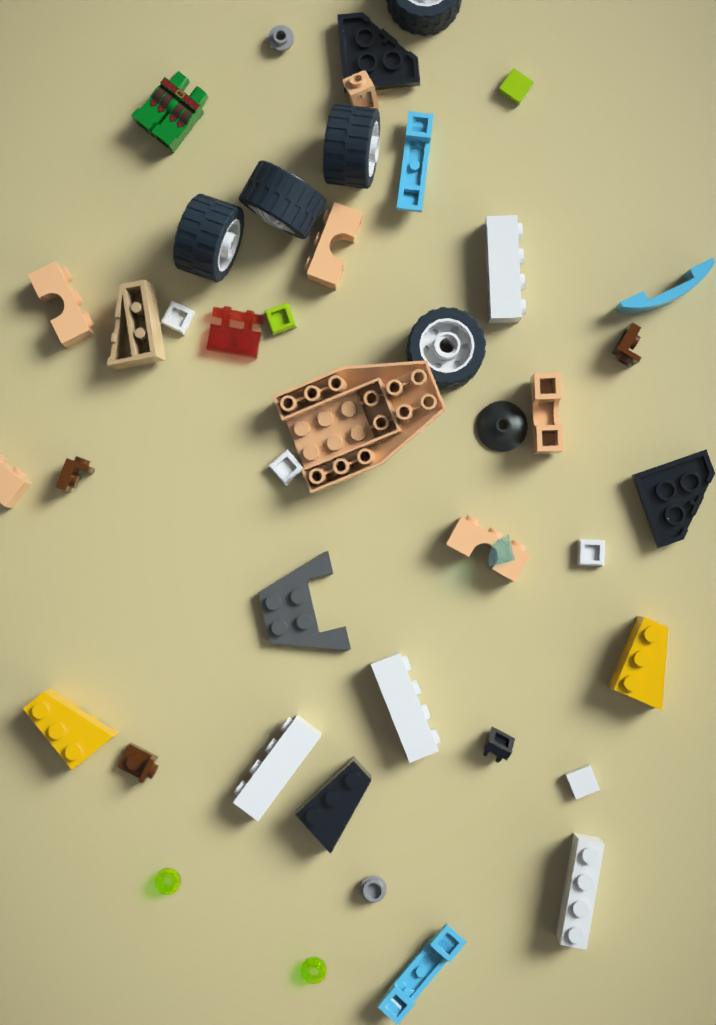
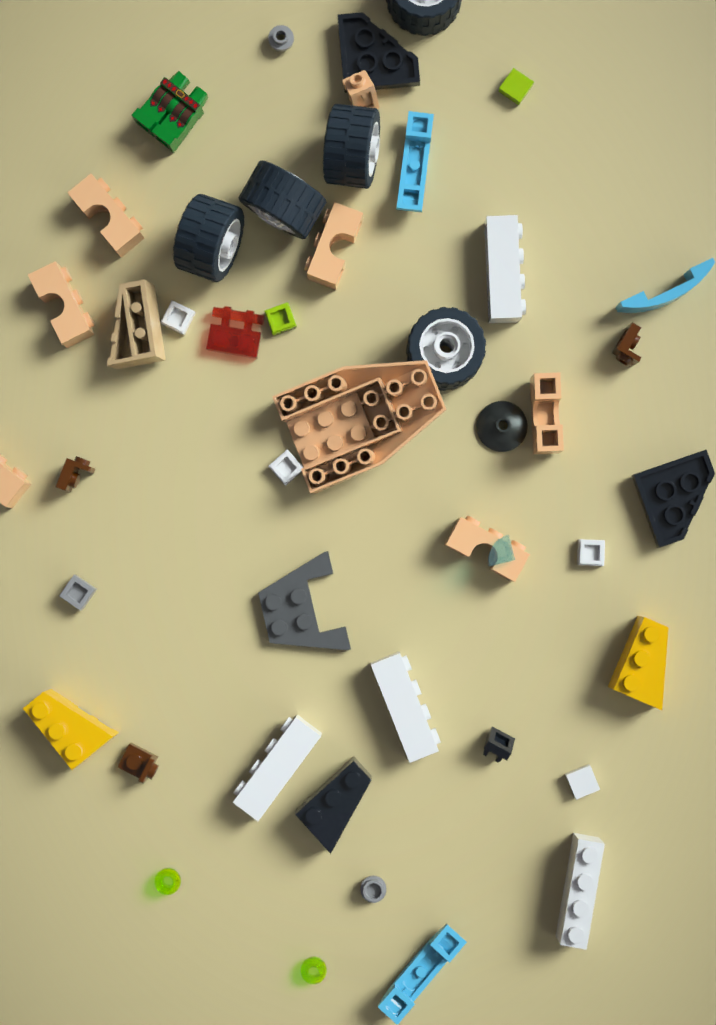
none -> light grey plate [60,575,97,611]
none -> light nougat arch [68,174,144,257]

